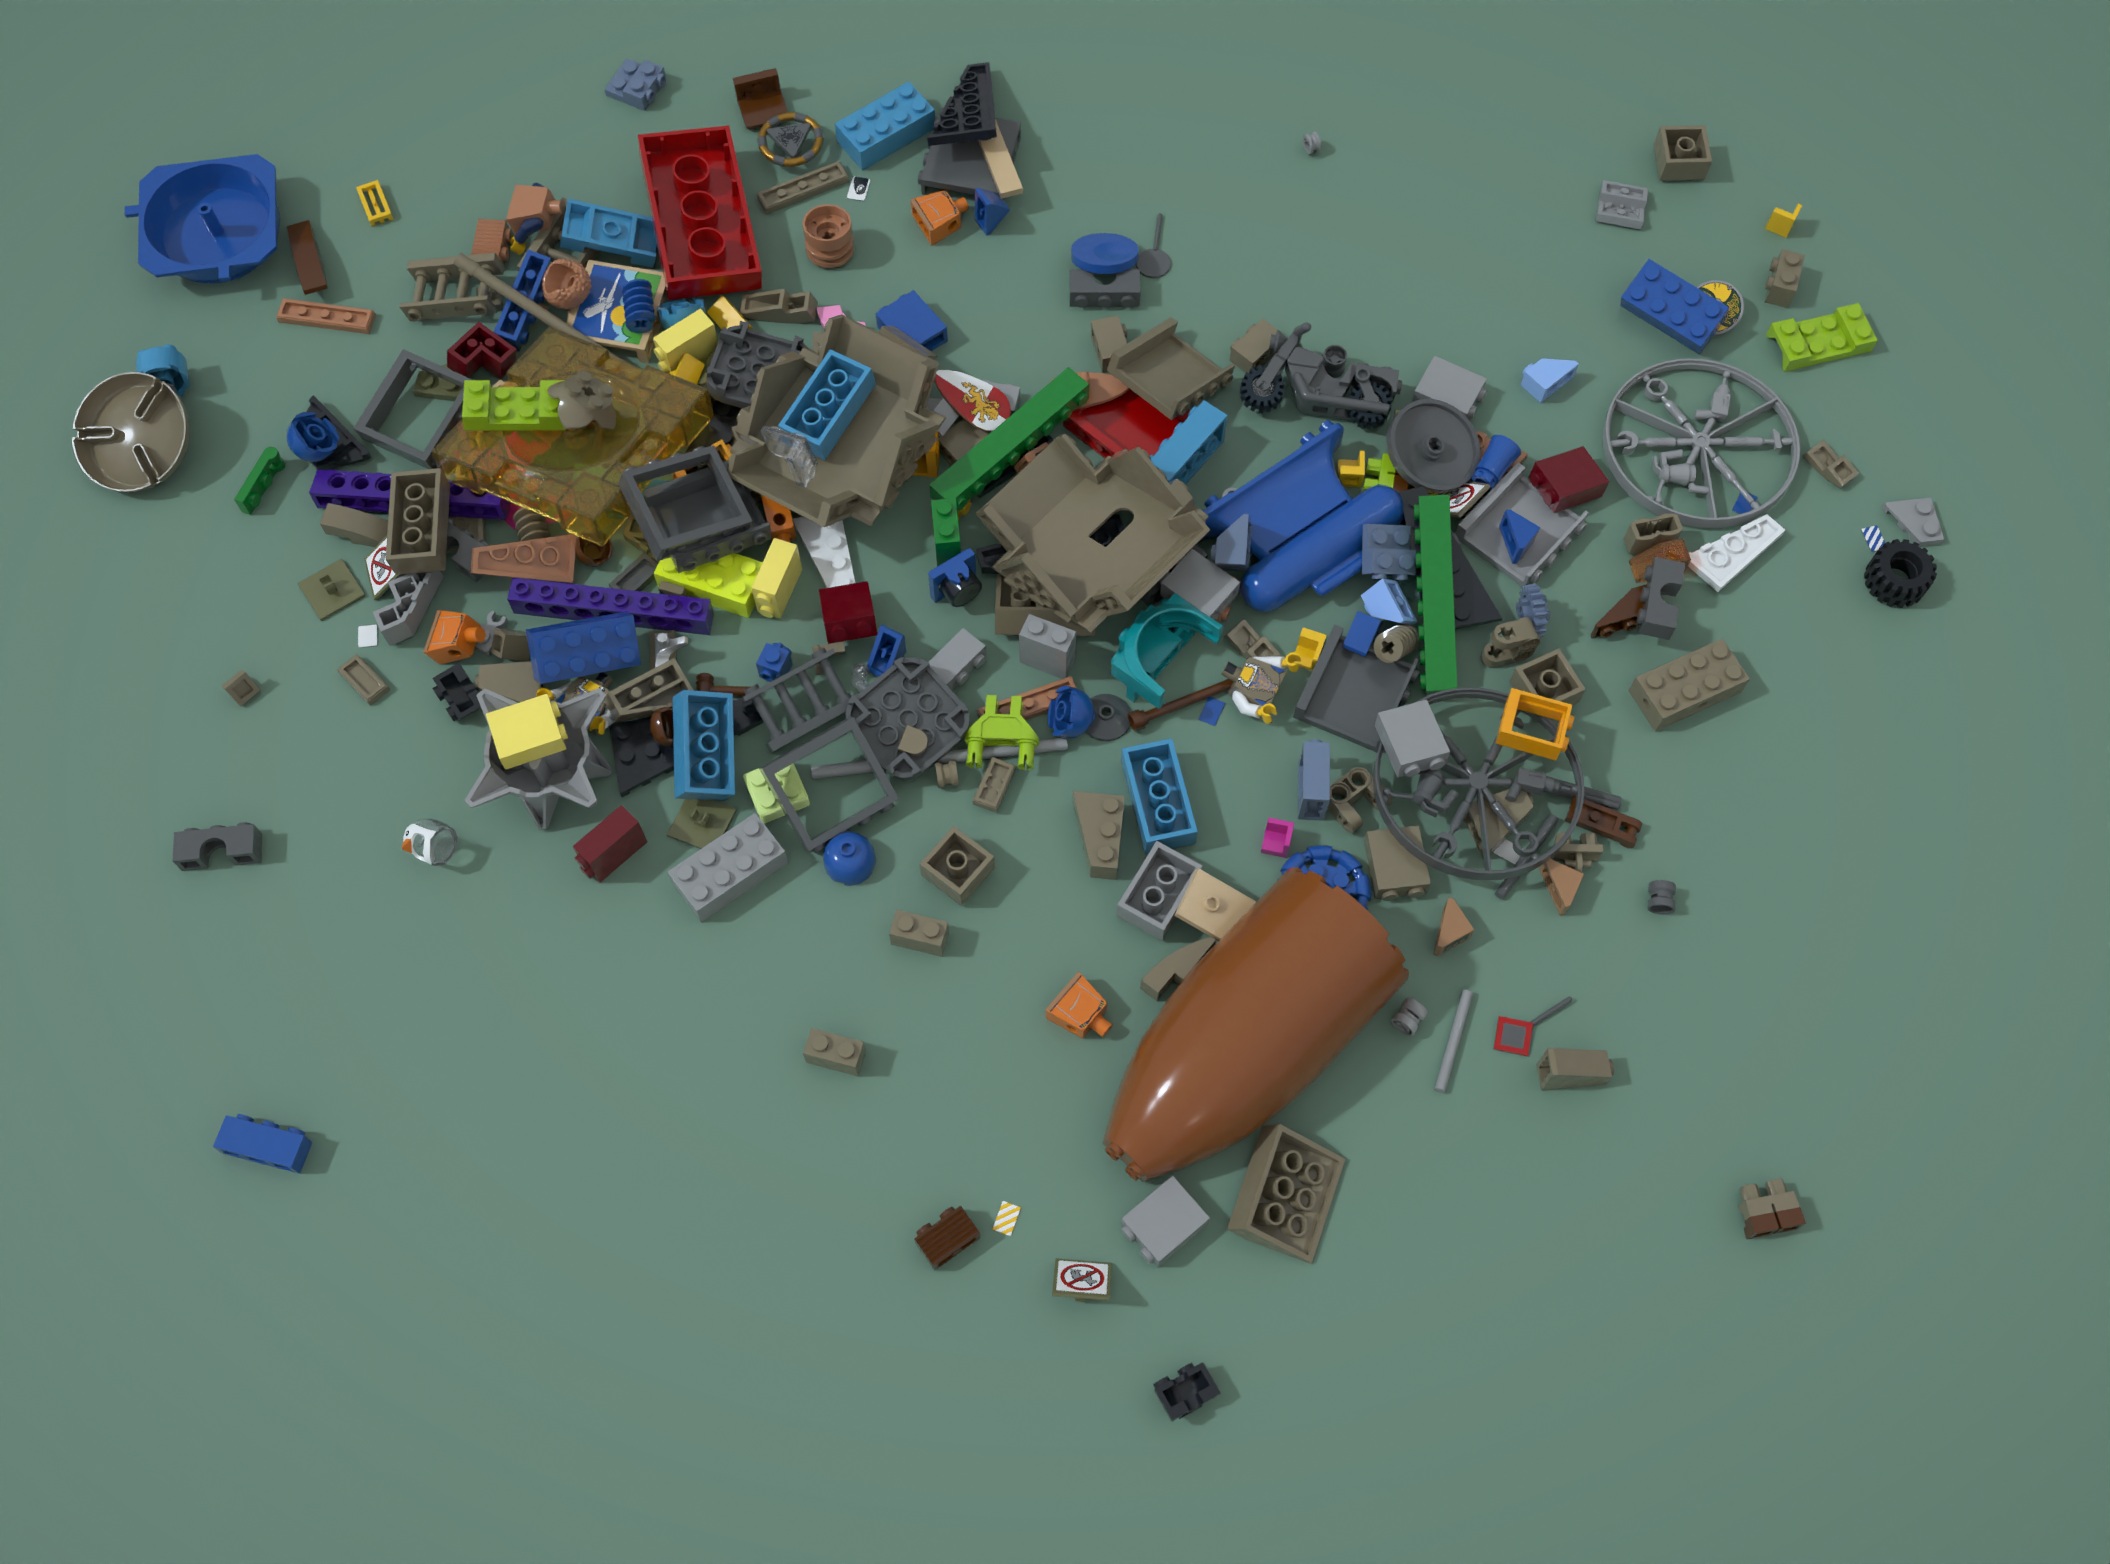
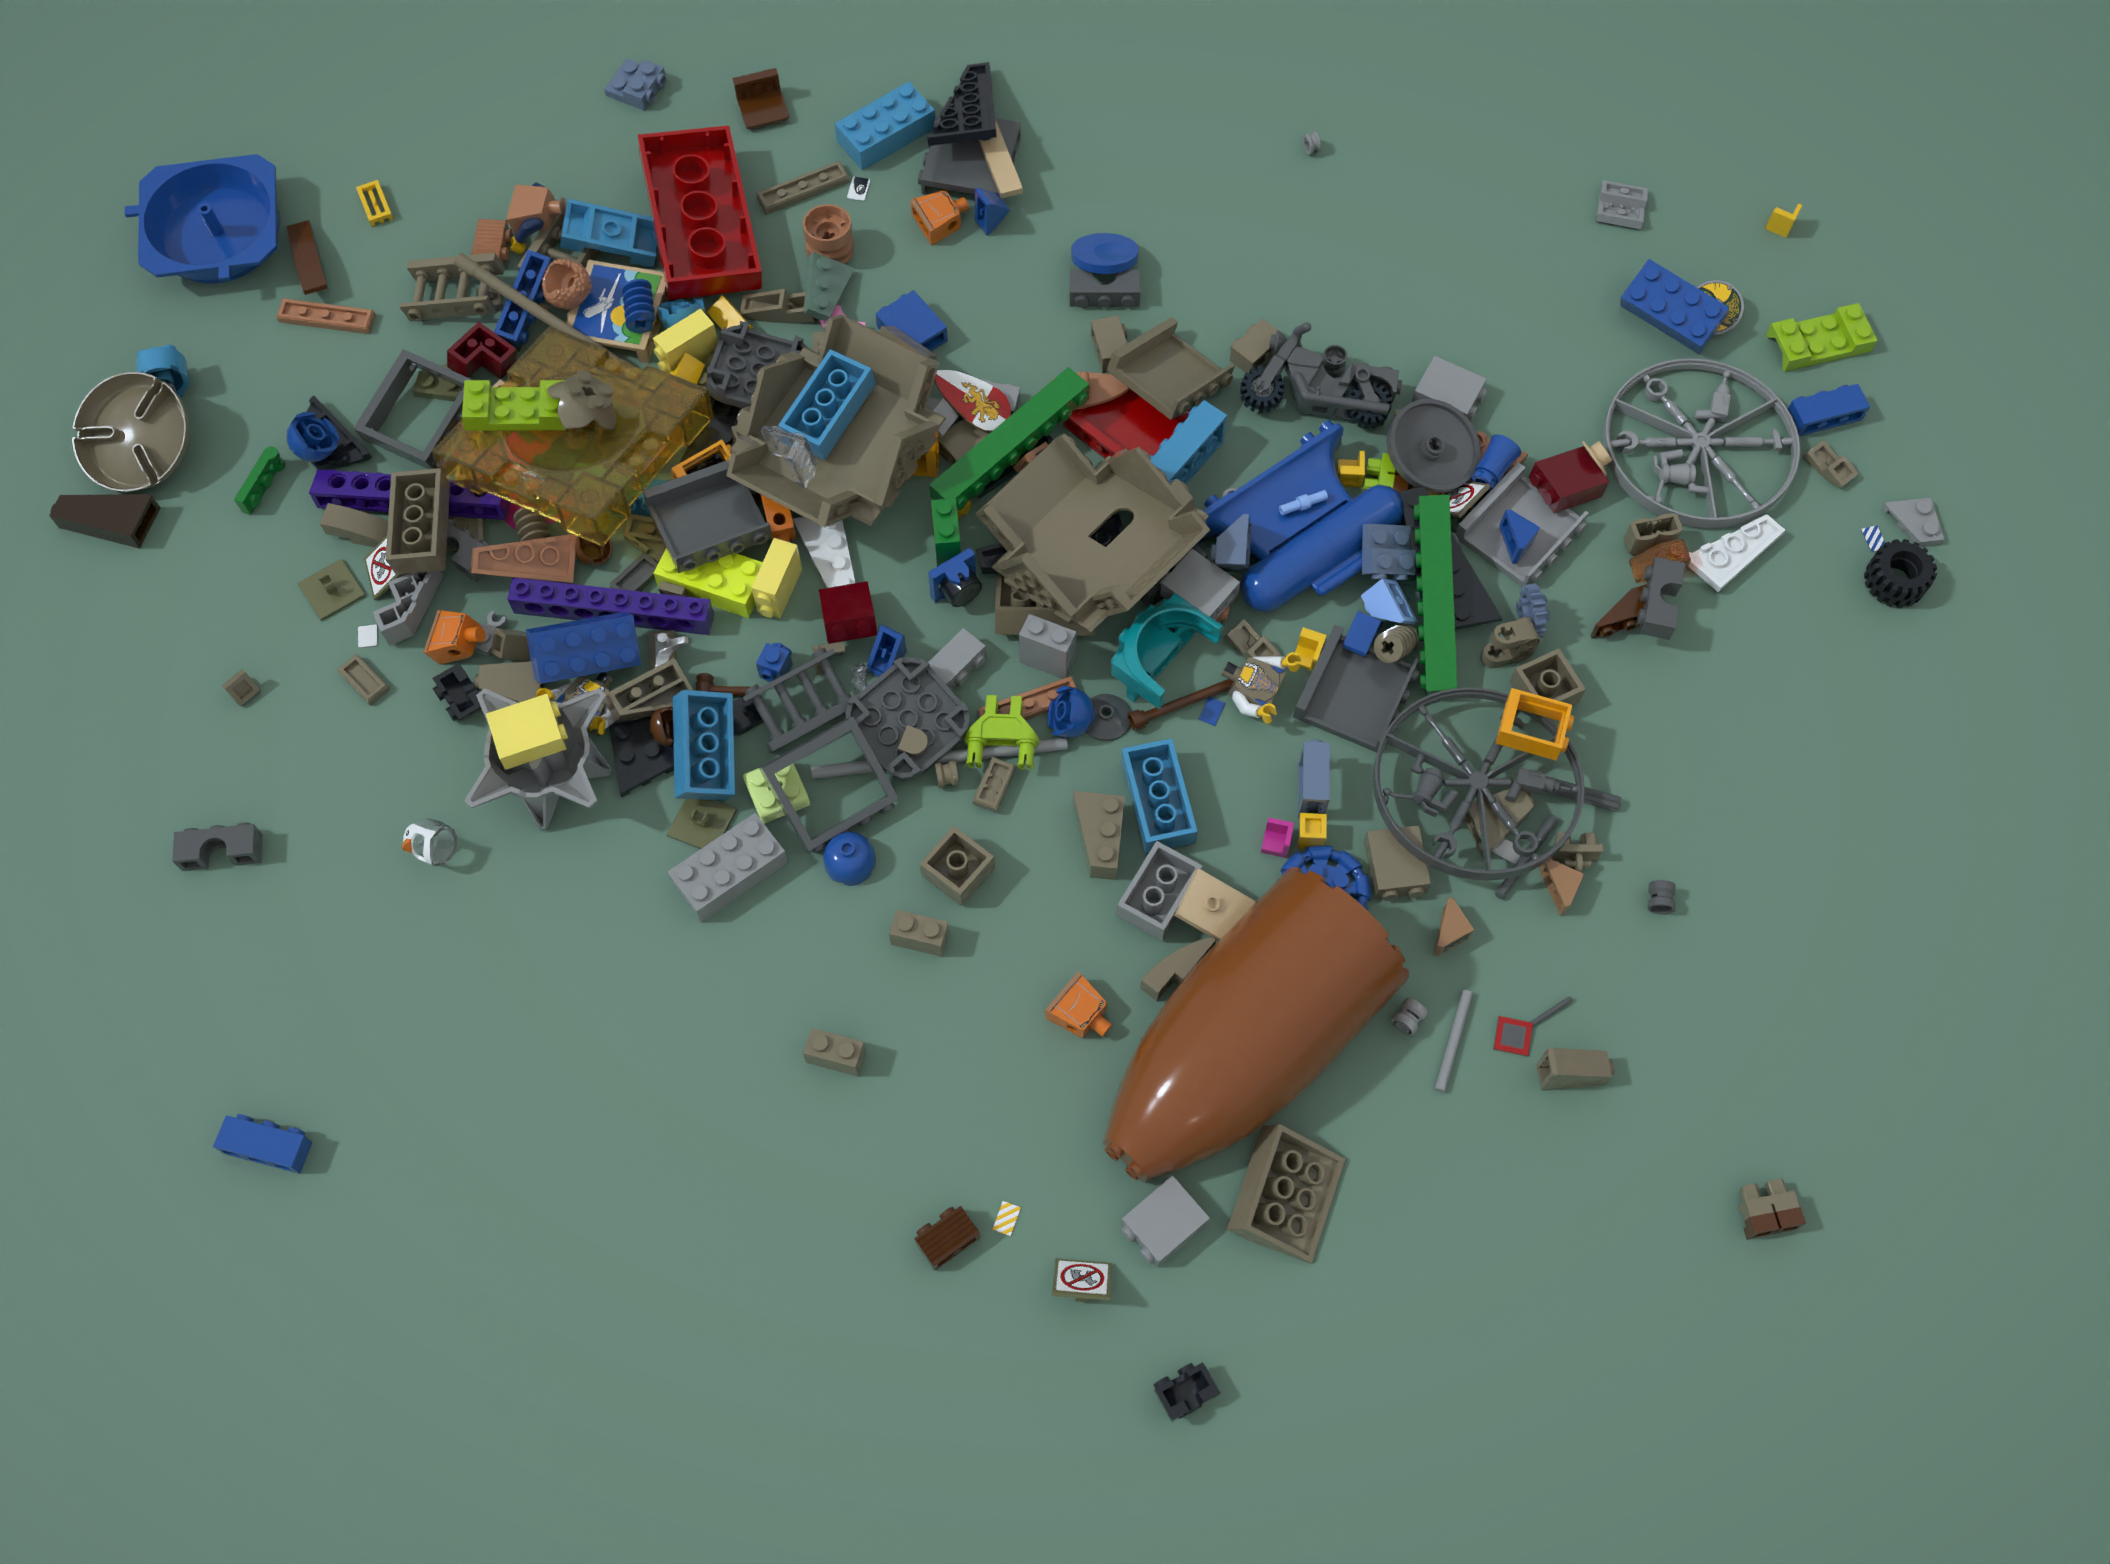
dark red brick [572,805,647,883] -> none
dark grey window [618,445,753,561] -> none
piece [757,112,824,167] -> none
dark grey piece [1136,213,1171,278] -> none
dark tan piece [1327,767,1392,833] -> none
light grey brick [1375,699,1450,778] -> none
light blue slope [1521,359,1579,403] -> none
reddish brown plate [1564,795,1642,848] -> none
dark tan brick [1628,638,1750,732] -> none
dark tan brick [1653,125,1712,181] -> none
blue sticker [1732,492,1758,514] -> none
dark tan brick [1765,249,1805,308] -> none
none -> dark brown slope [49,494,161,549]
none -> sand green wing [805,252,855,322]
none -> light blue bar [1279,490,1328,515]
none -> yellow panel [1297,813,1327,849]
none -> tan piece [1581,441,1613,476]
none -> blue brick [1788,384,1870,437]

